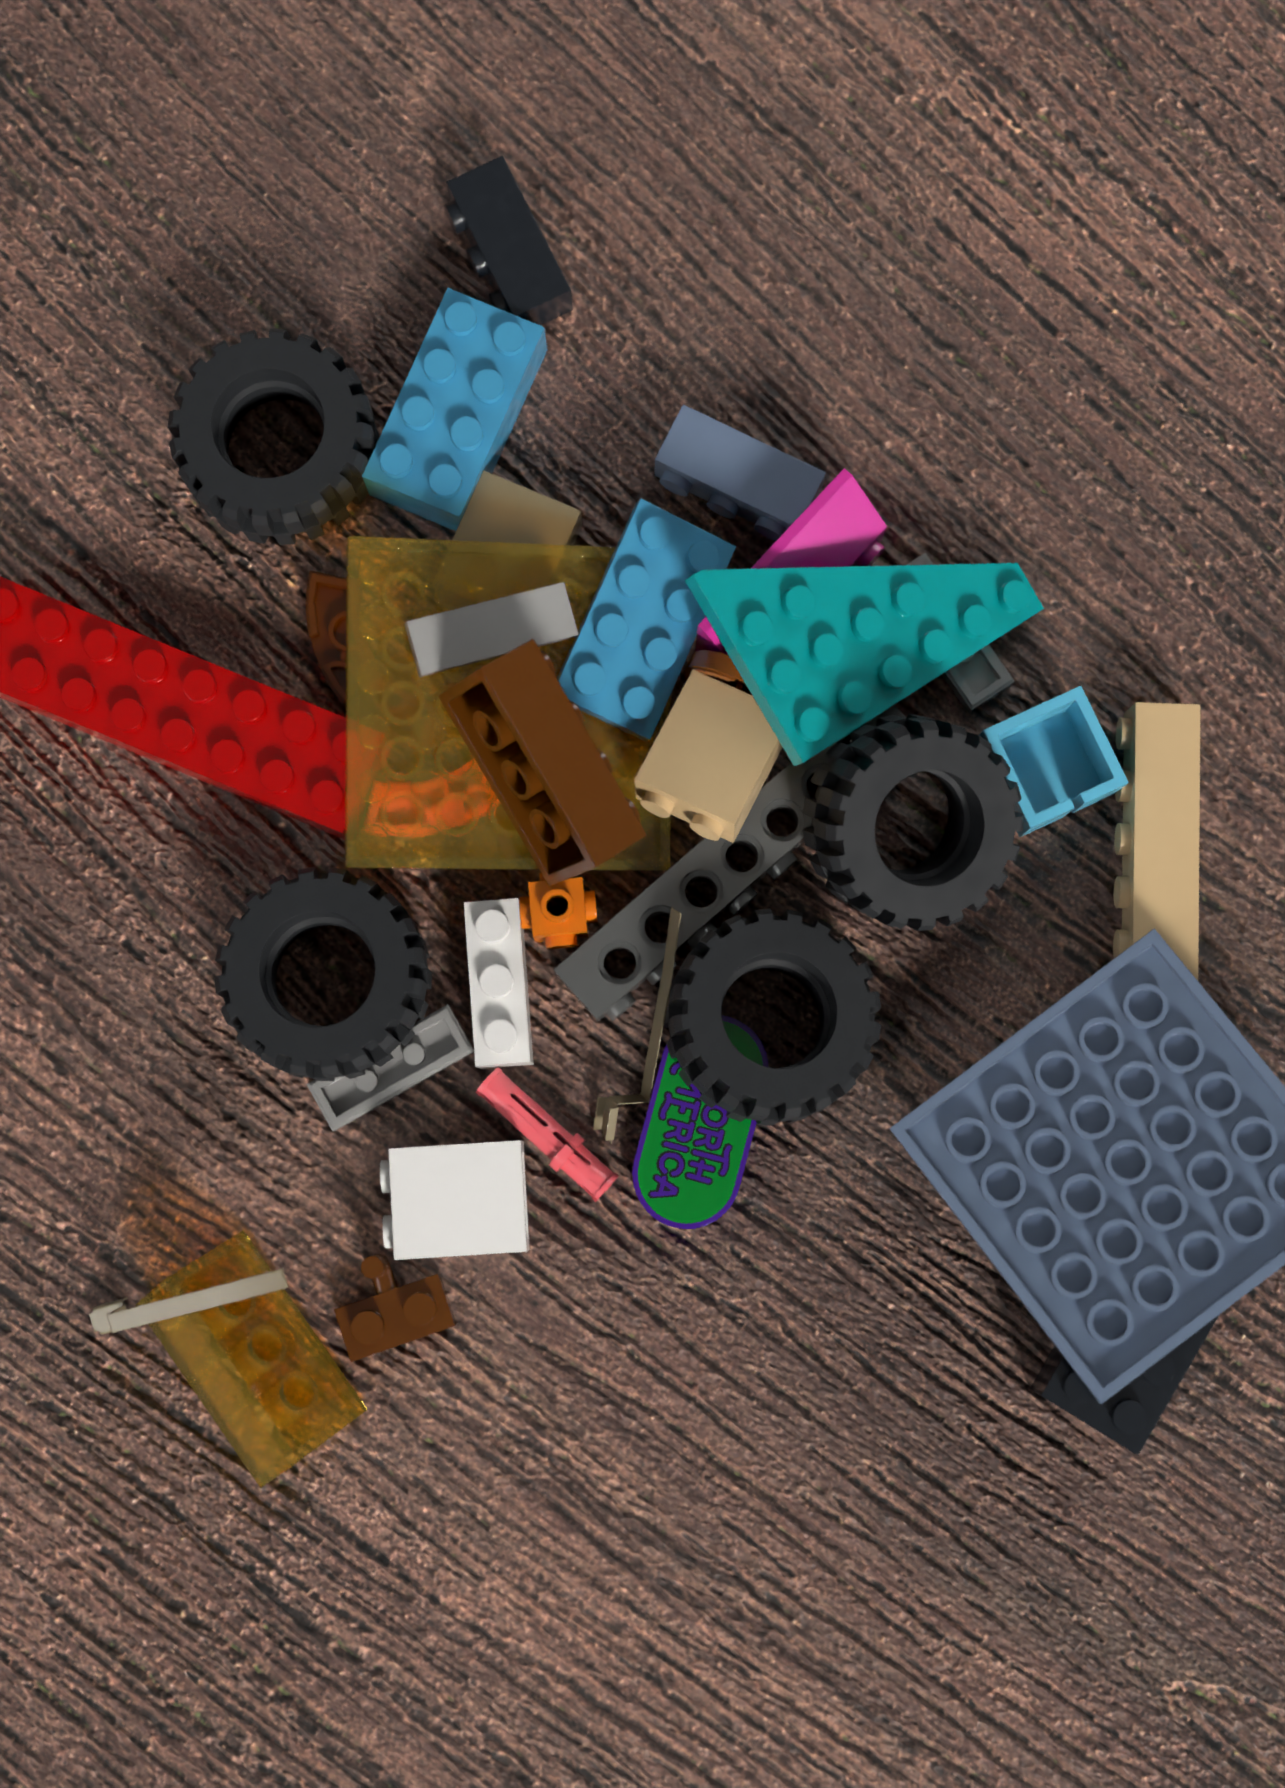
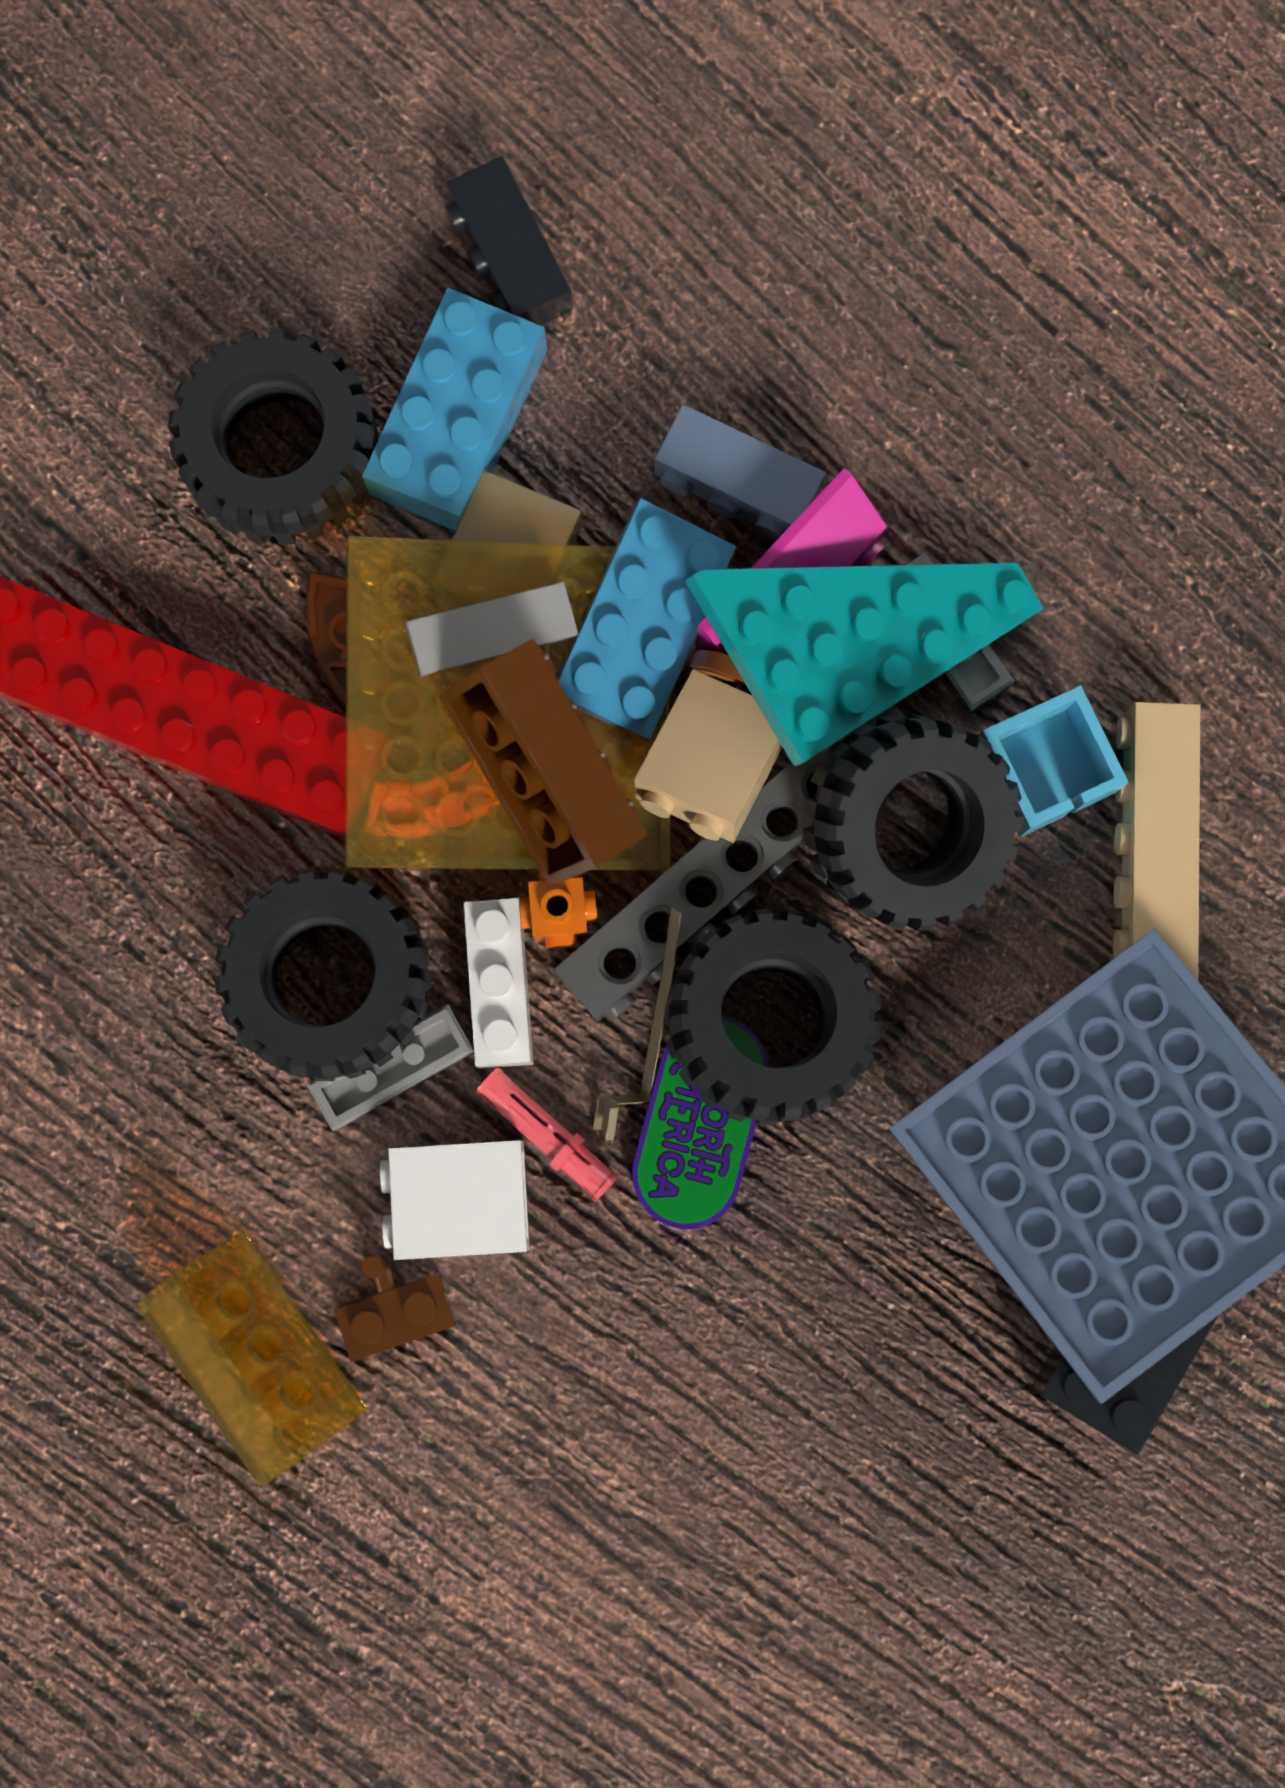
piece [89,1268,288,1335] -> none

